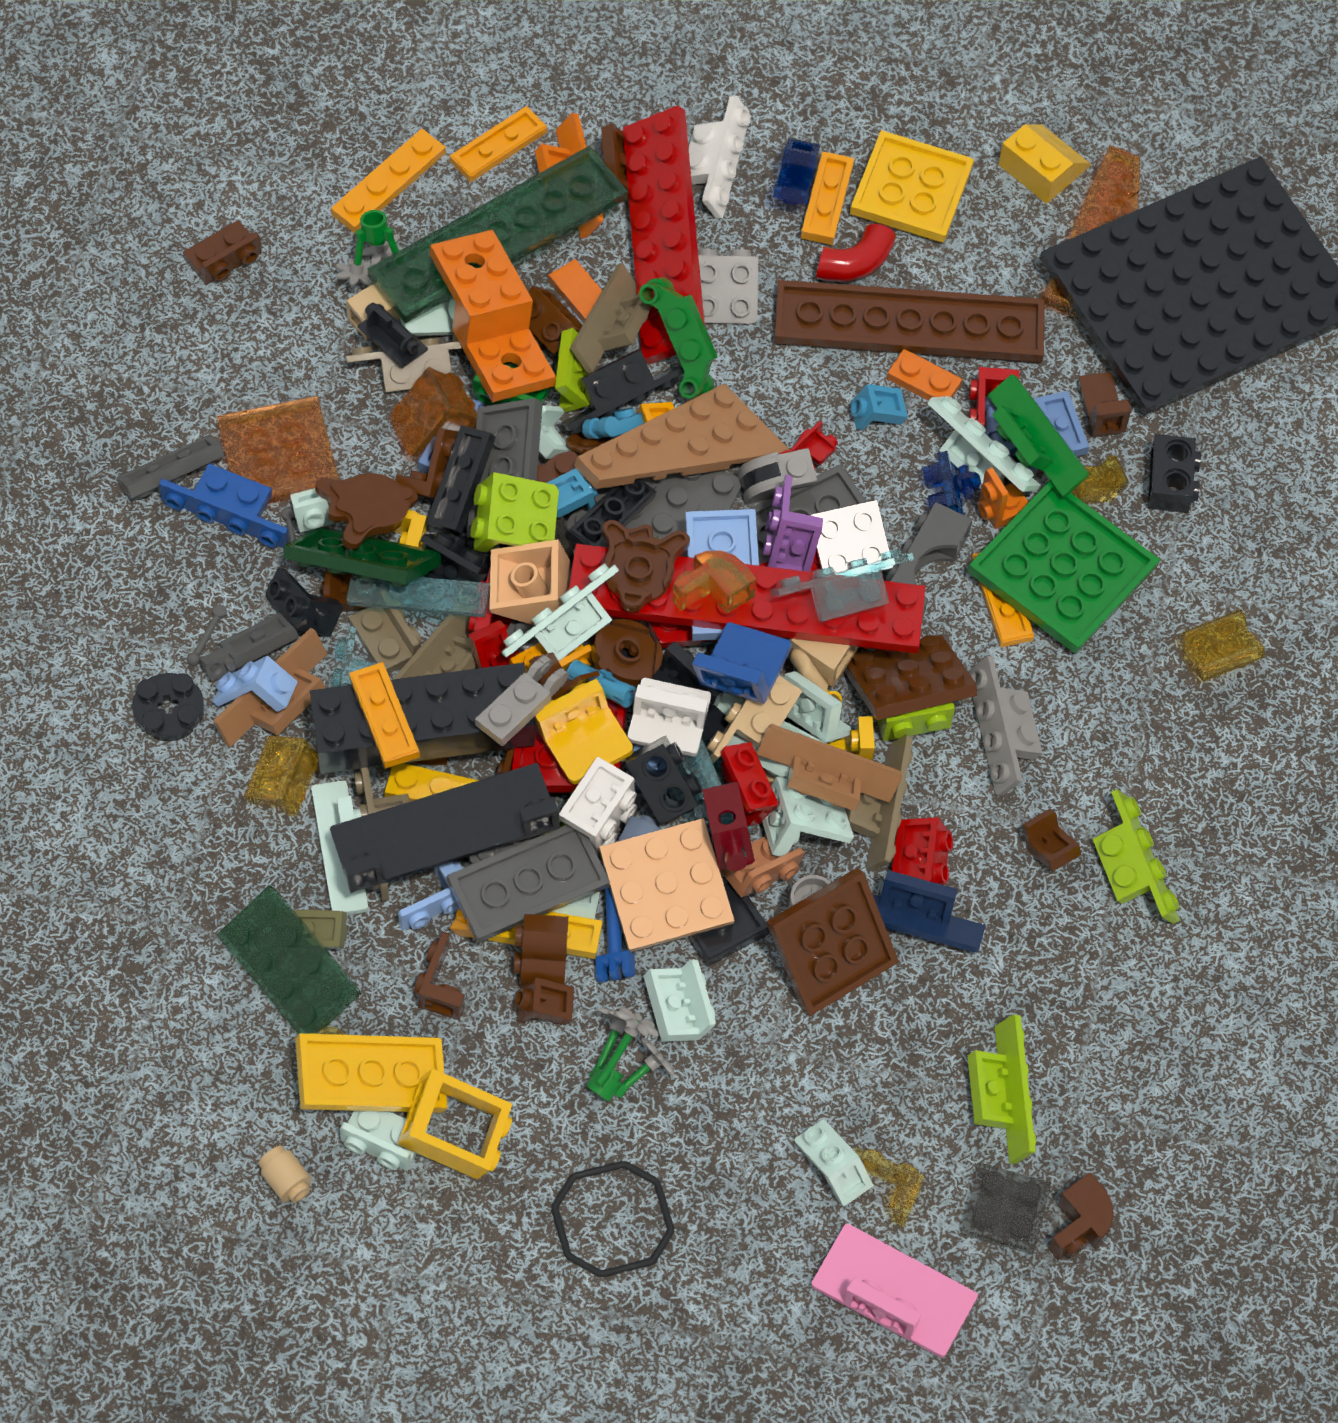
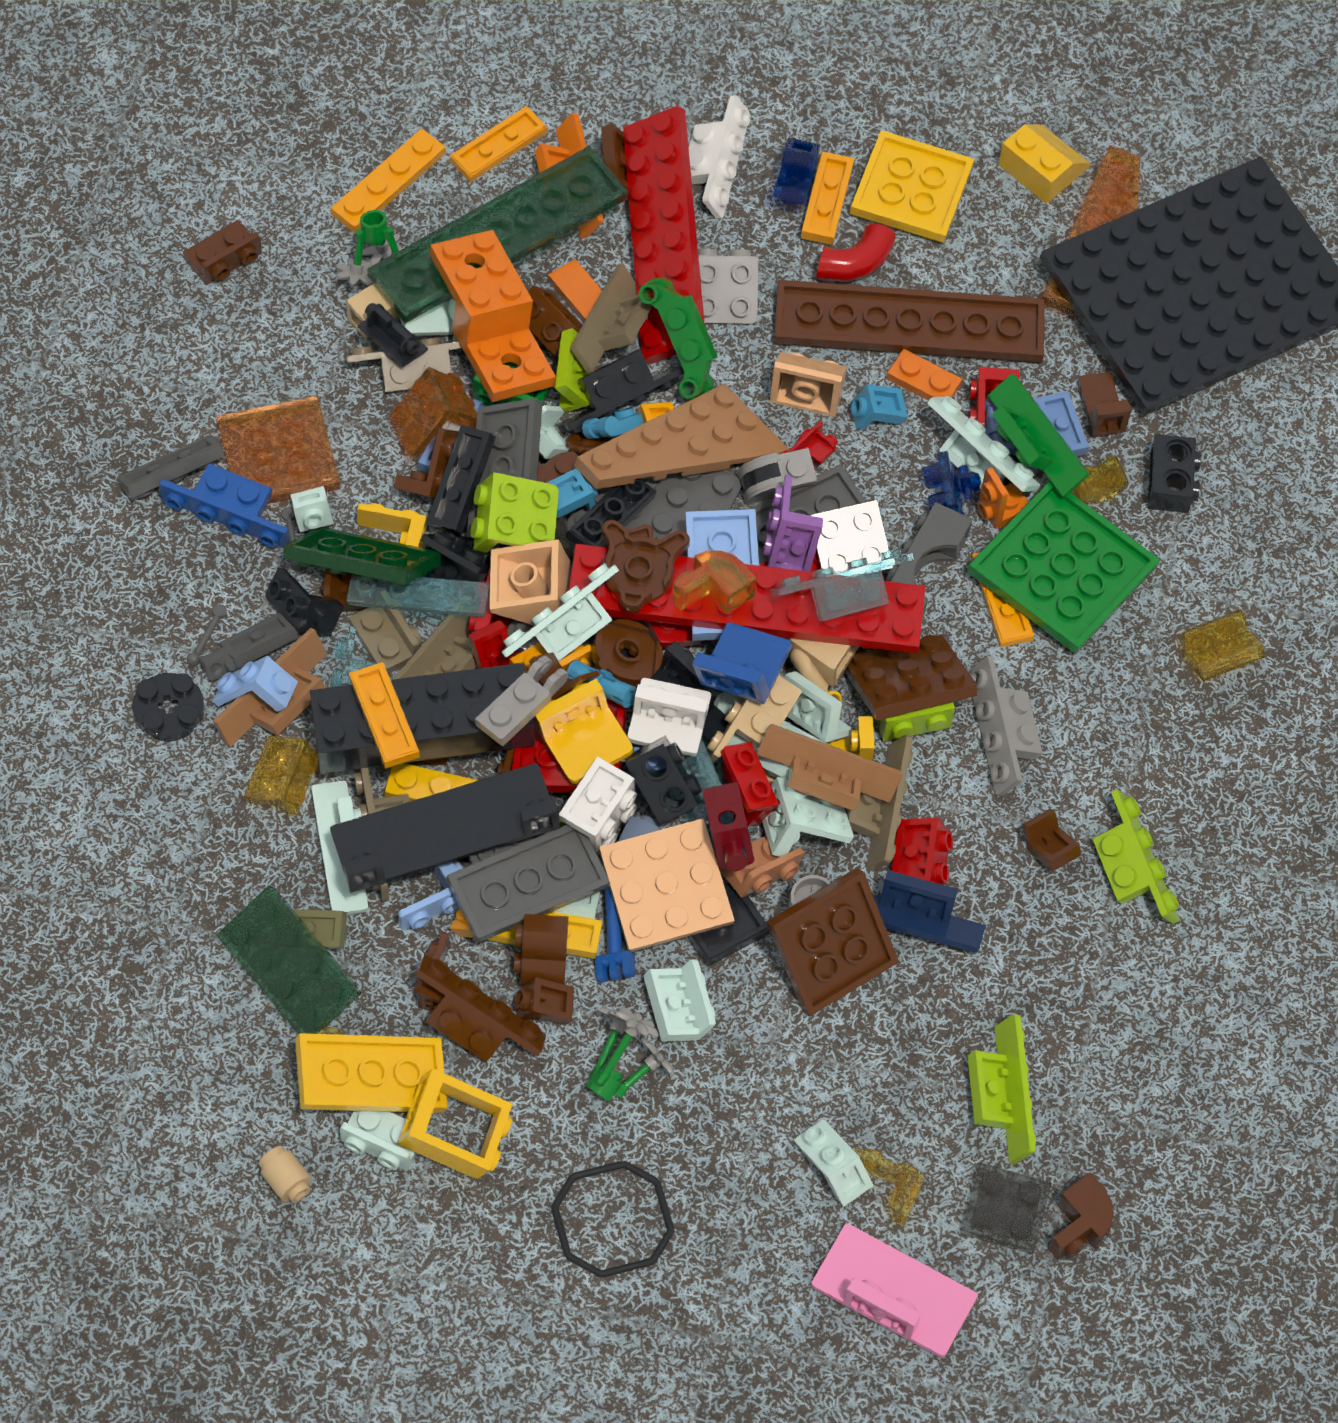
reddish brown tile [315,473,417,550] -> none
none -> reddish brown bracket [415,955,546,1063]
none -> light nougat slope [770,352,847,417]

